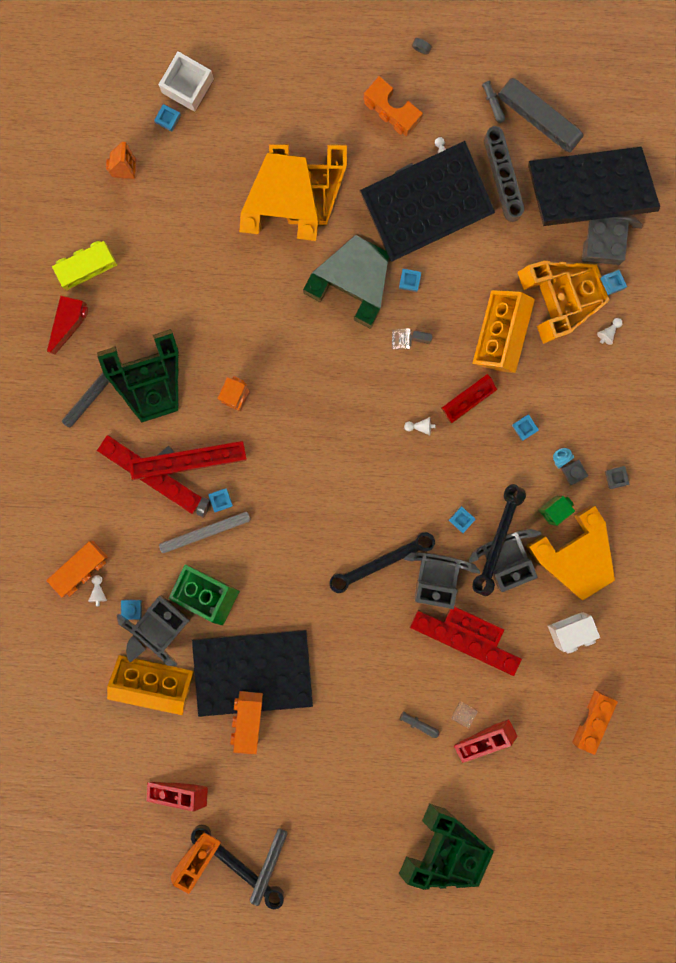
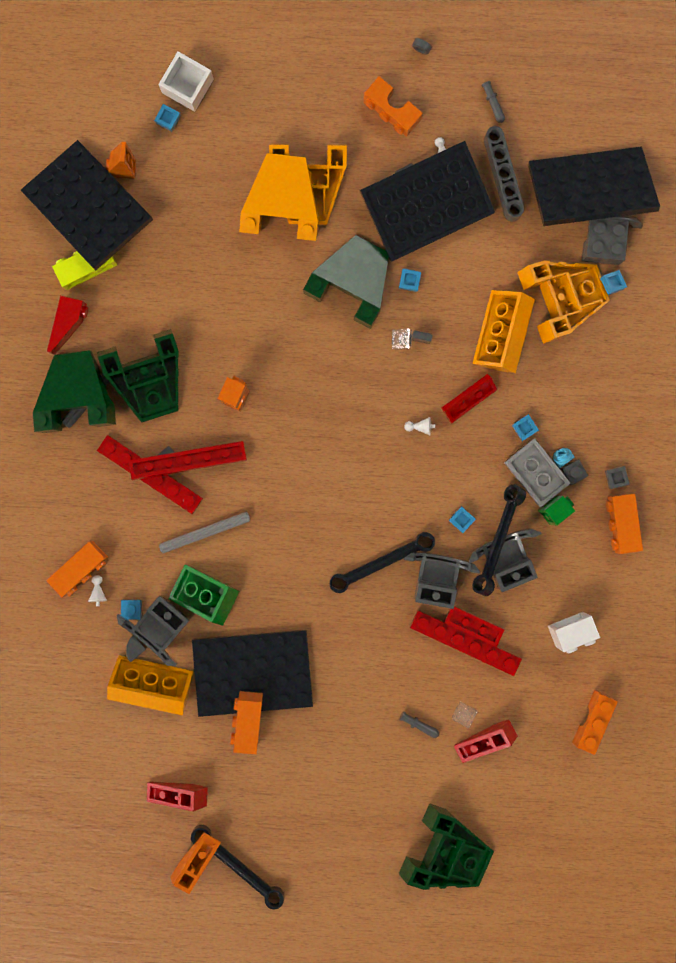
dark grey tile [196,497,211,518] -> none
dark azure plate [208,488,233,513] -> none
dark grey axle [250,828,288,906] -> none
dark grey beam [498,78,583,152] -> none
light orange wedge [526,506,615,601] -> none
white piece [597,318,623,345] -> none
none -> black plate [21,140,153,271]
none -> dark green wedge [33,350,116,433]
none -> light grey plate [504,438,570,507]
none -> orange brick [606,493,643,554]

